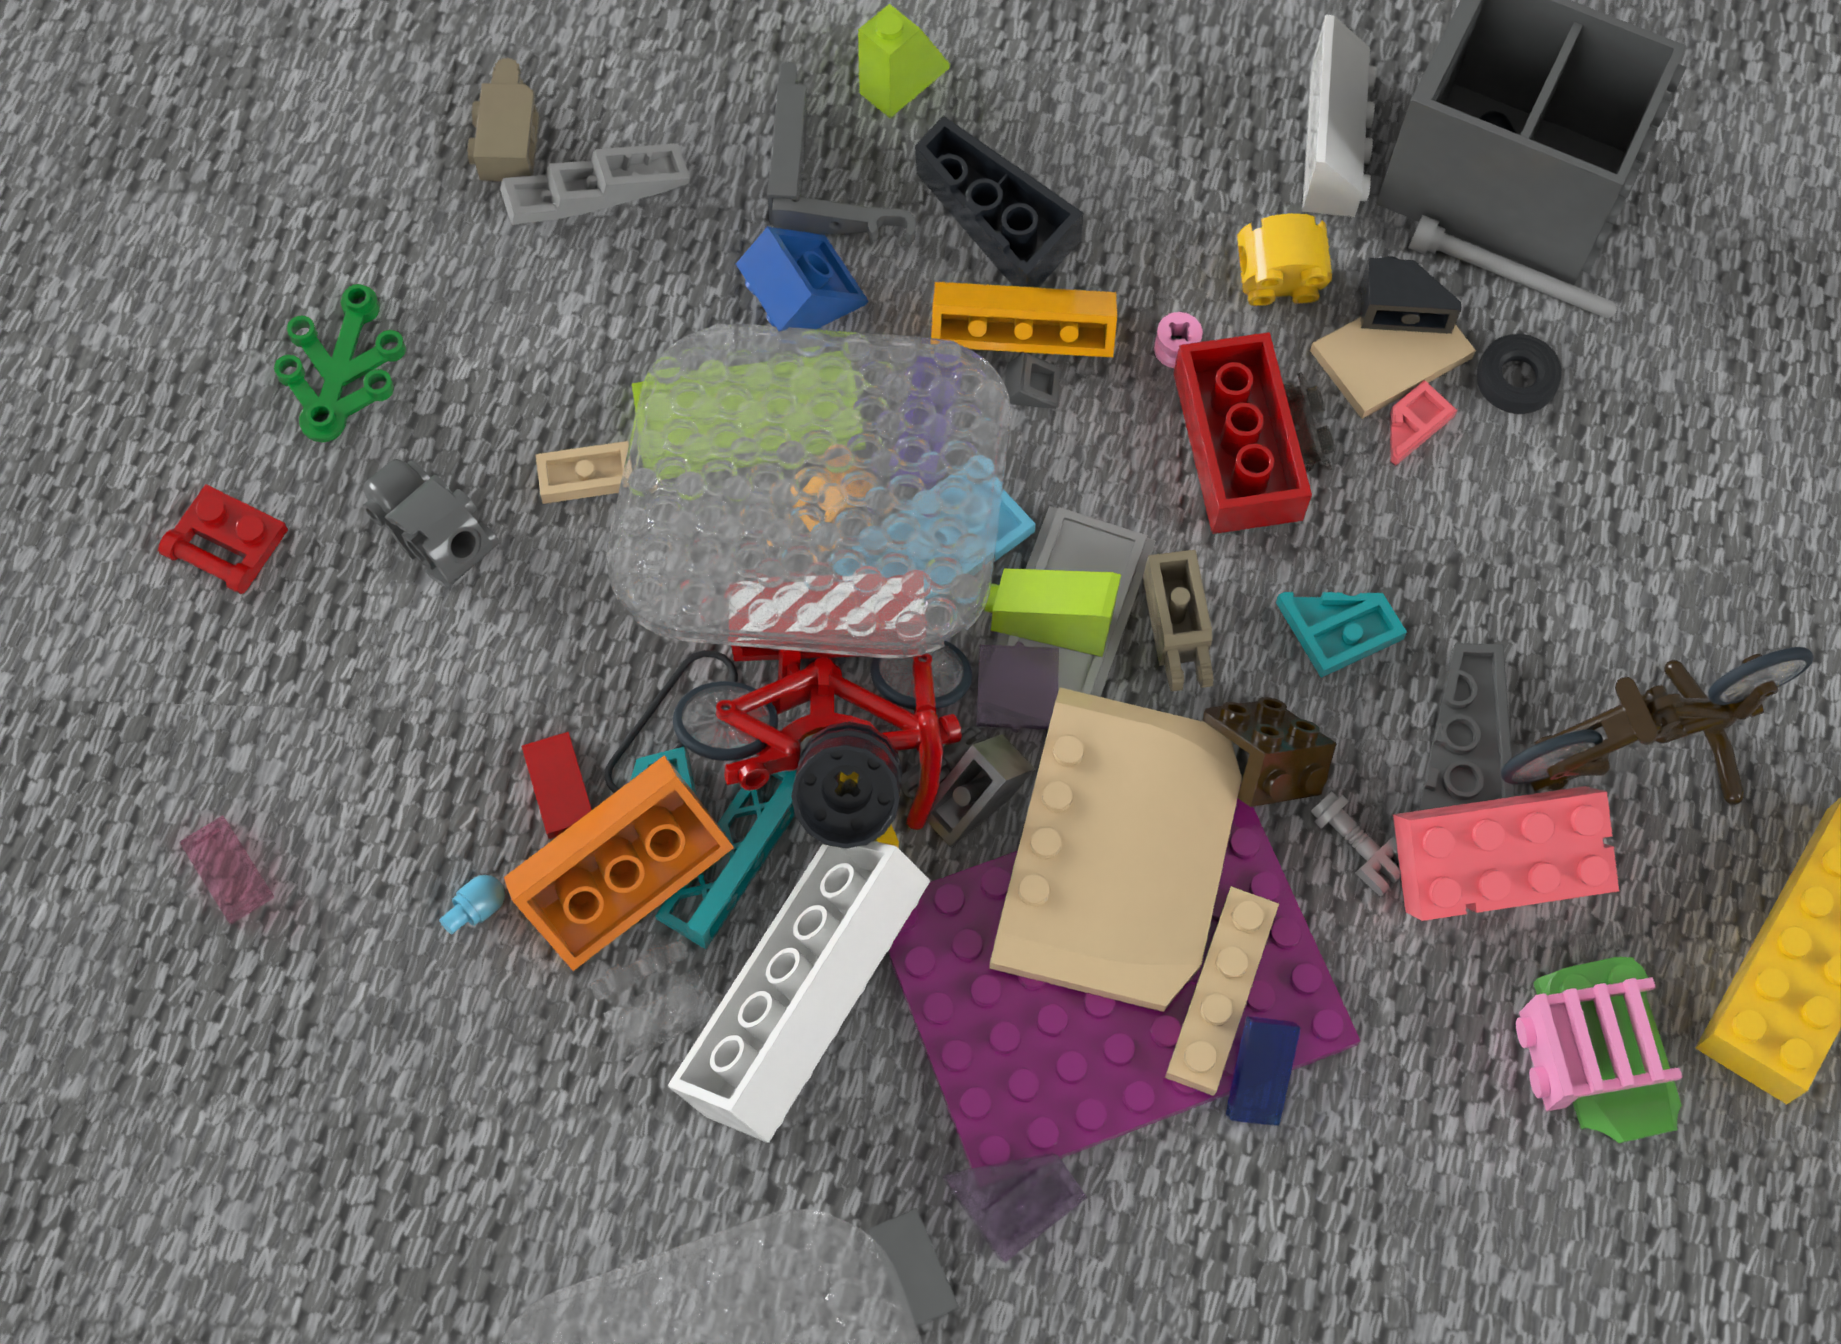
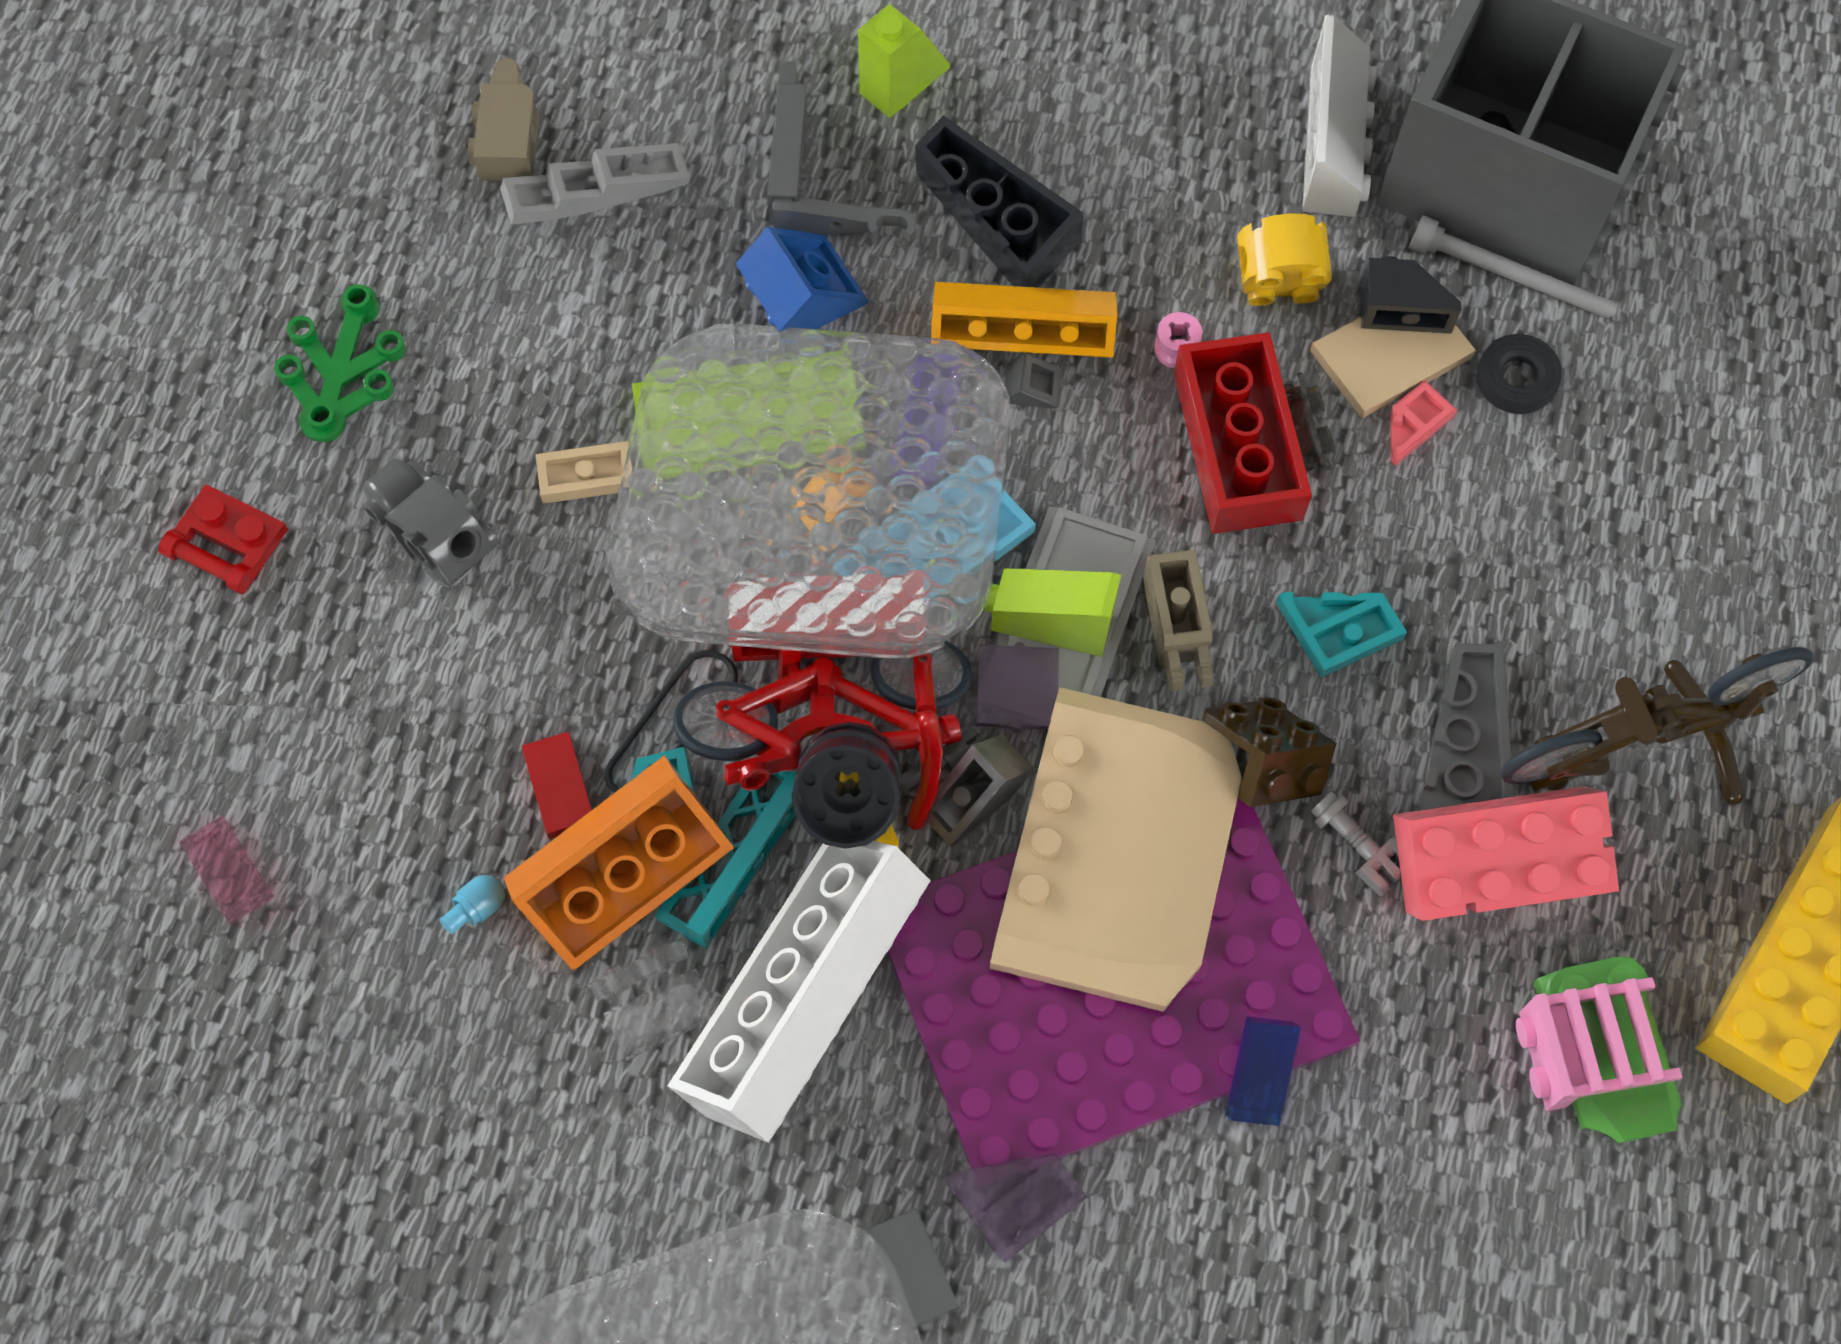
tan plate [1165,887,1279,1096] -> none

